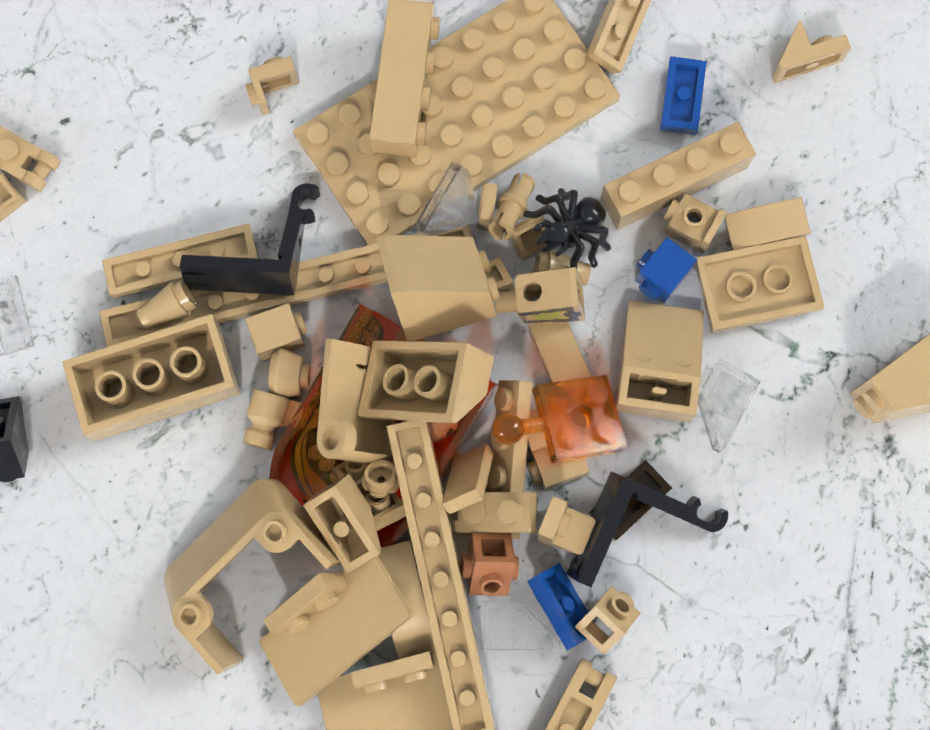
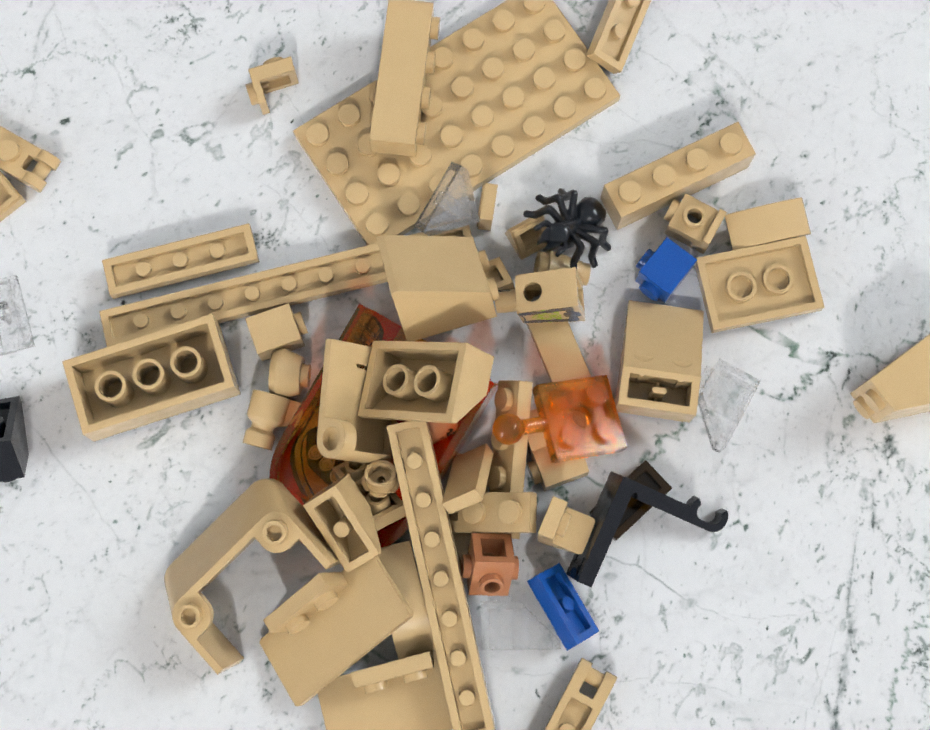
tan cone [136,280,197,330] -> none
black hinge [179,183,320,295] -> none
tan pin [488,173,535,240] -> none
tan brick [575,586,641,654] -> none
blue plate [660,56,707,135] -> none
tan slope [772,20,851,84] -> none

